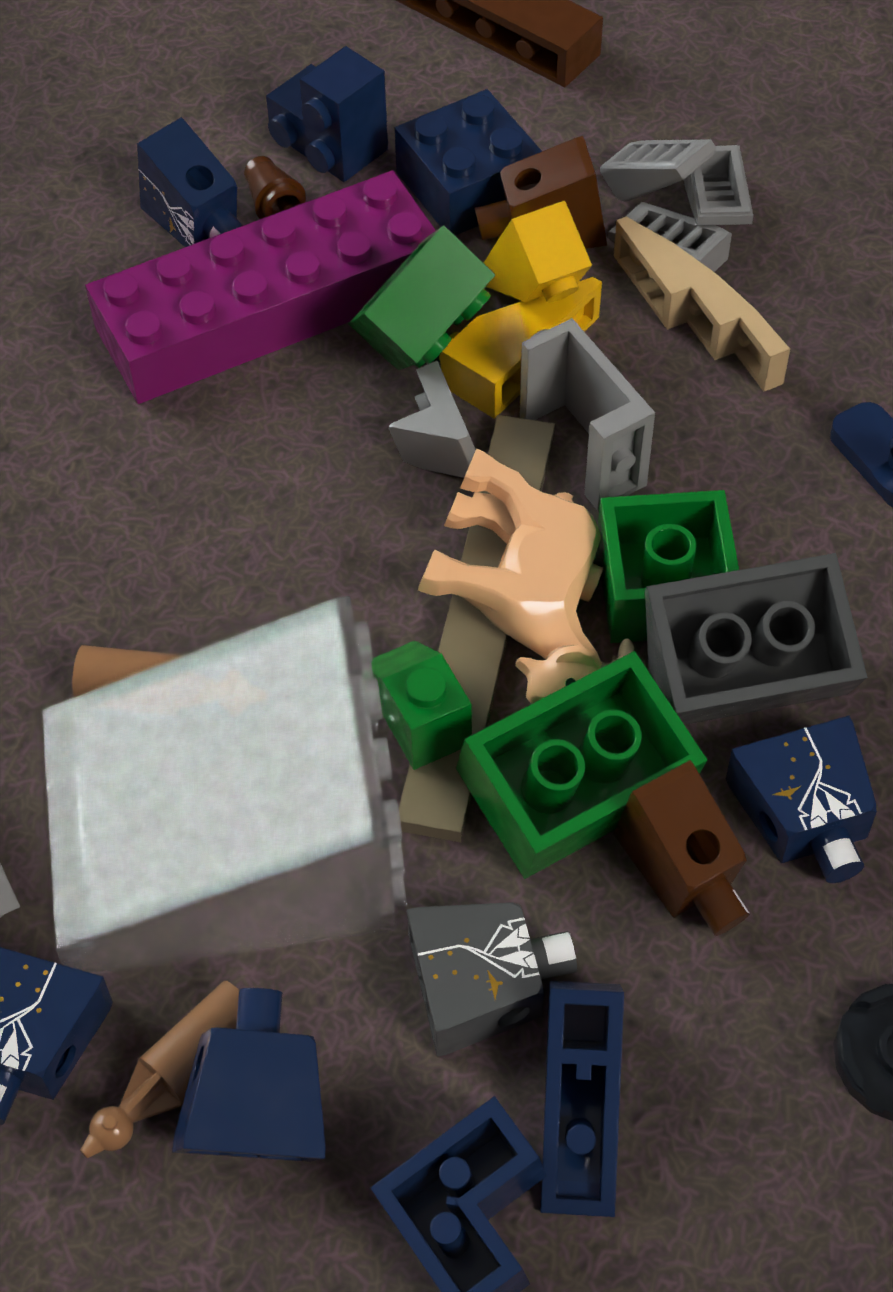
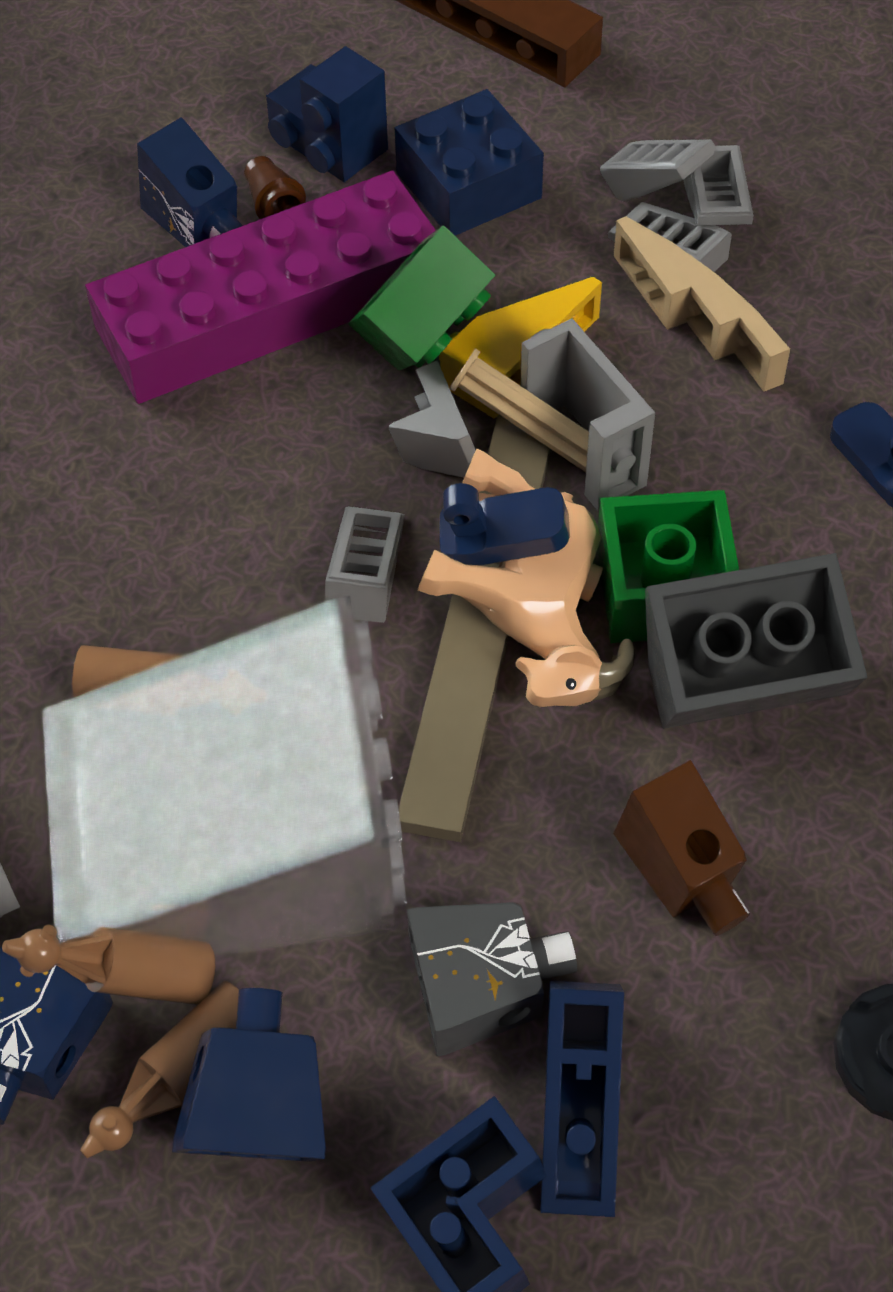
green slope [357,640,472,770] -> none
green brick [456,651,707,879] -> none
reddish brown torso [474,136,607,249] -> none
yellow slope [483,201,592,303] -> none
dark blue torso [726,716,877,883] -> none
none -> medium nougat wheel [2,925,215,1005]
none -> light grey slope [324,506,405,623]
none -> dark blue piece [440,483,570,566]
none -> tan axle [449,349,589,472]

